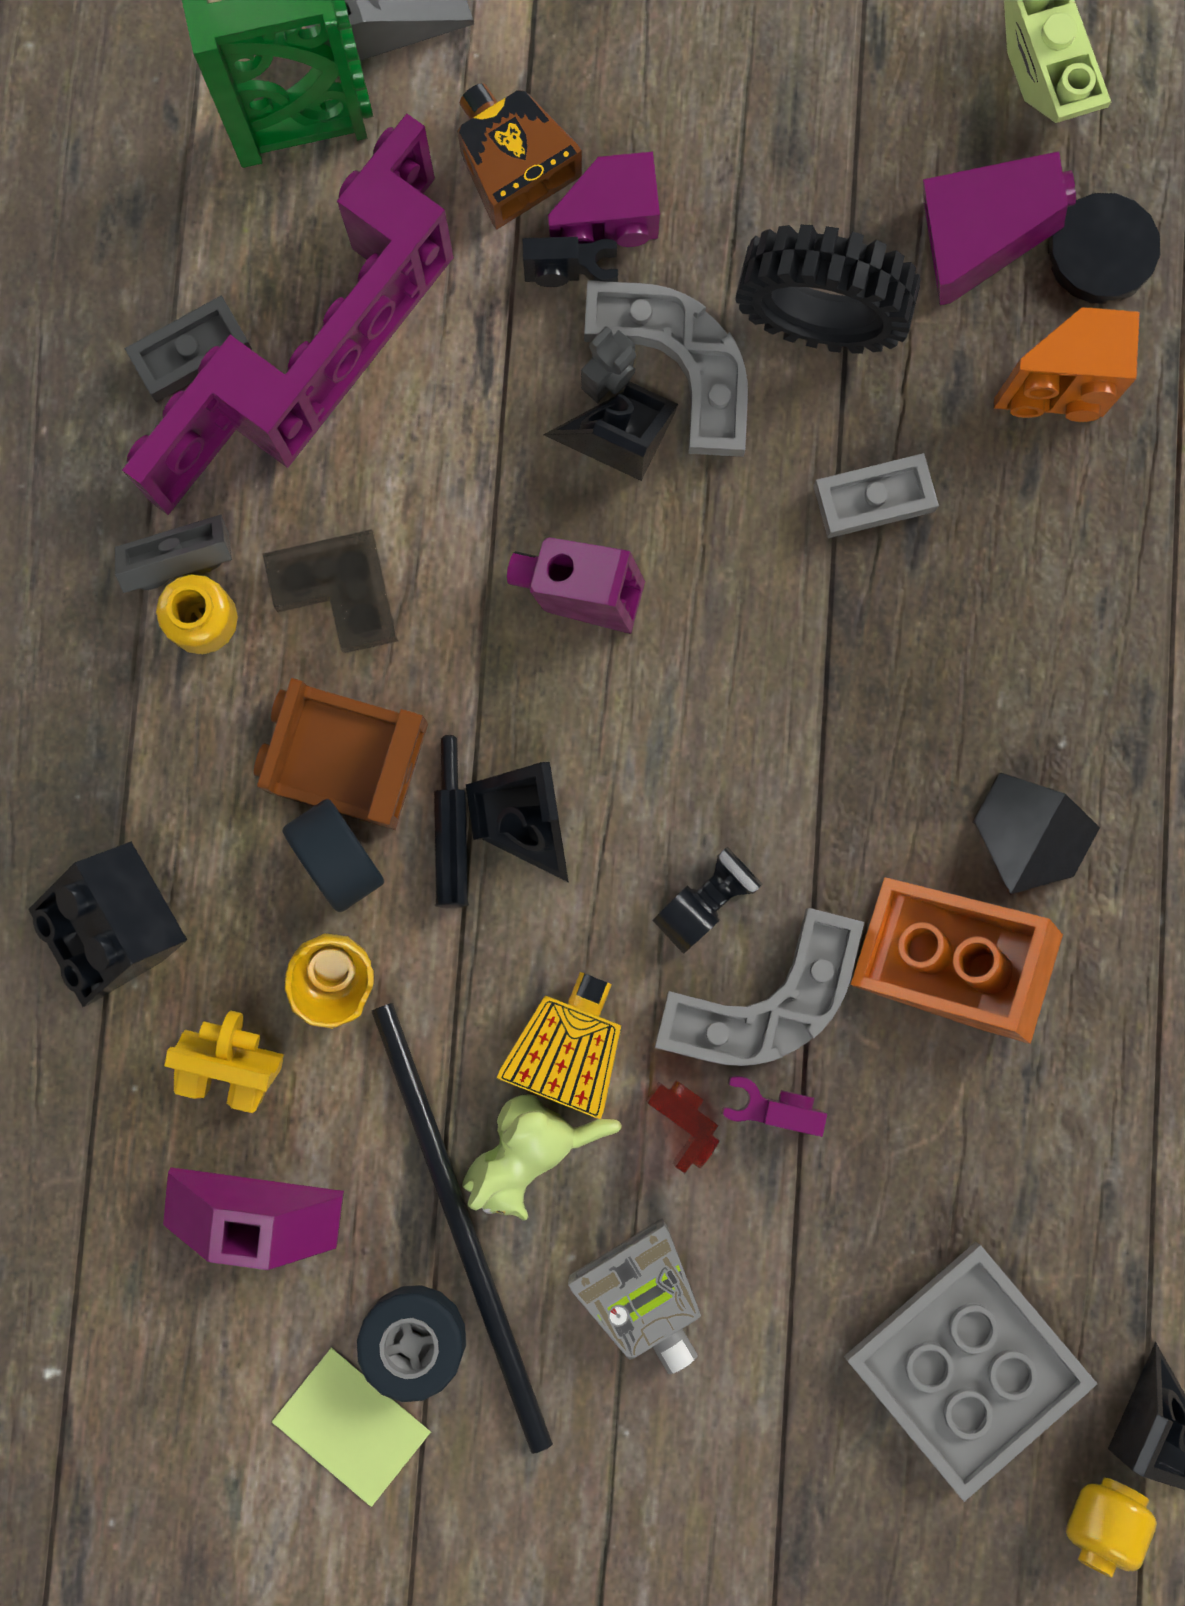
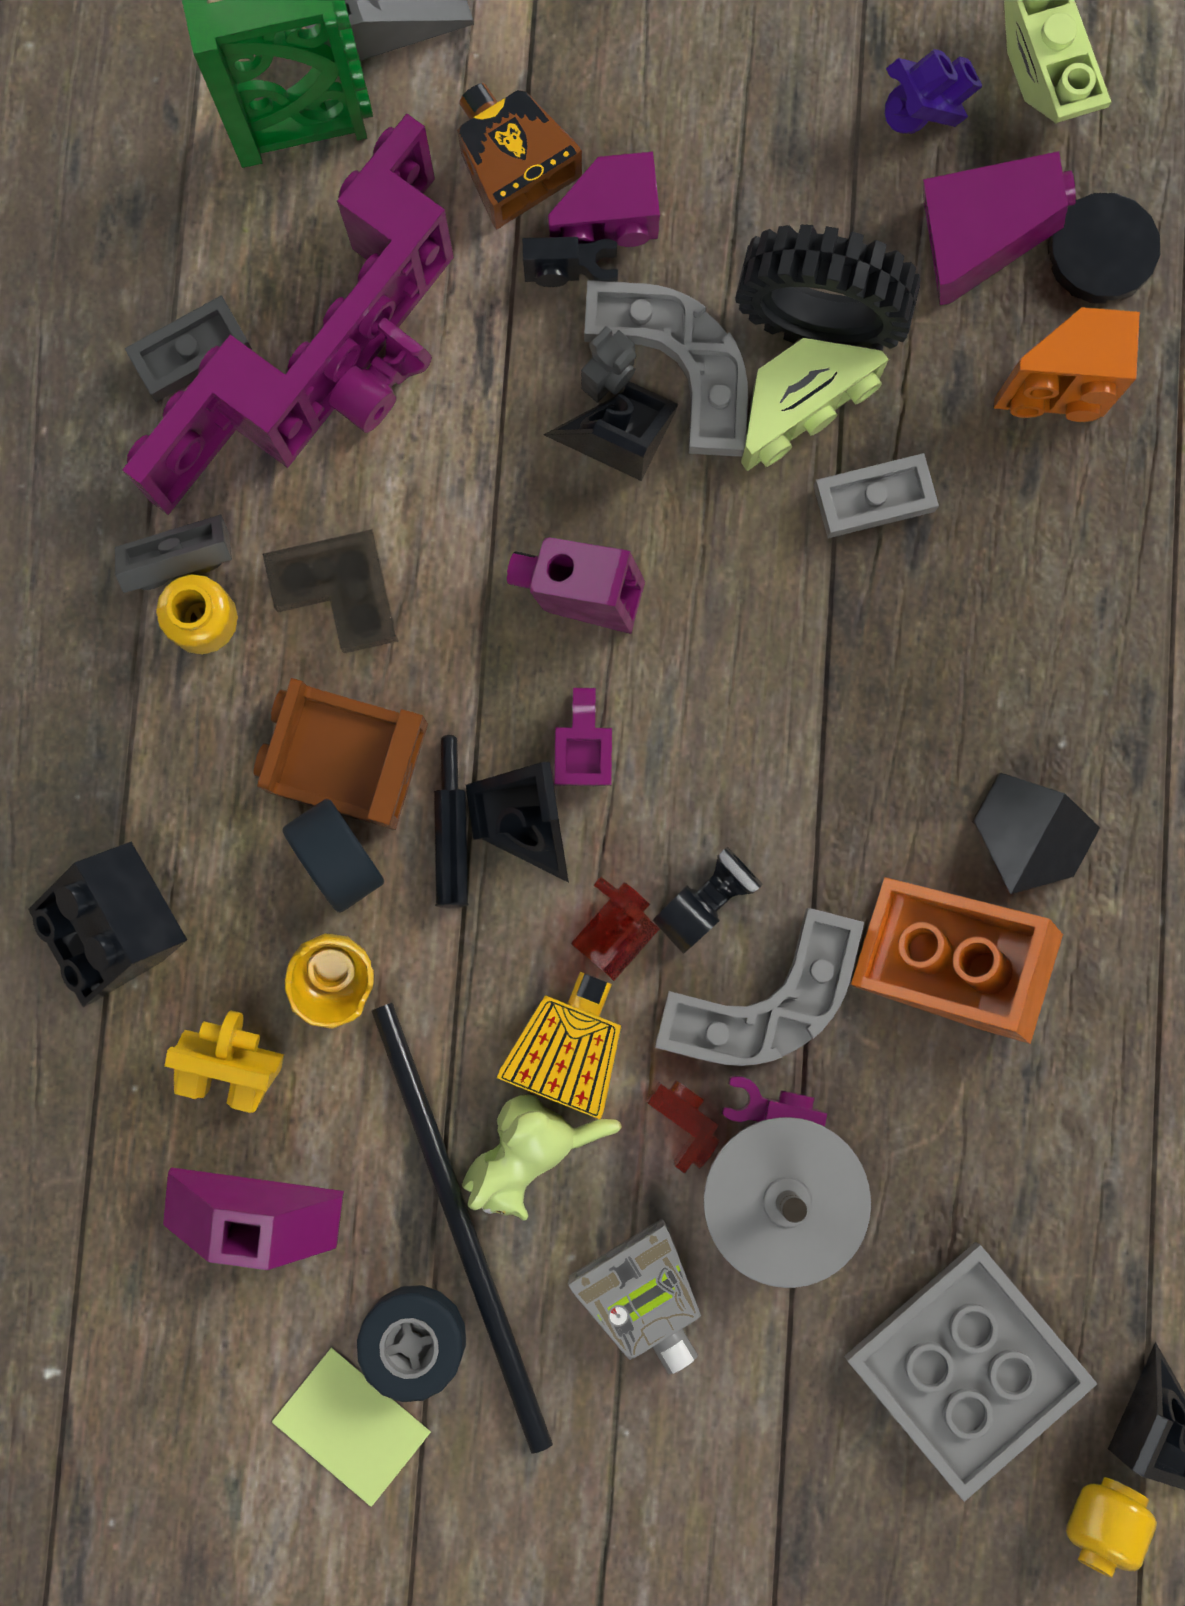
none -> magenta leg [329,318,432,433]
none -> magenta plate [555,688,612,786]
none -> clear red bracket [570,877,660,981]
none -> light grey piece [704,1117,871,1288]
none -> yellowish green slope [741,338,889,471]
none -> dark purple hips [885,49,982,134]

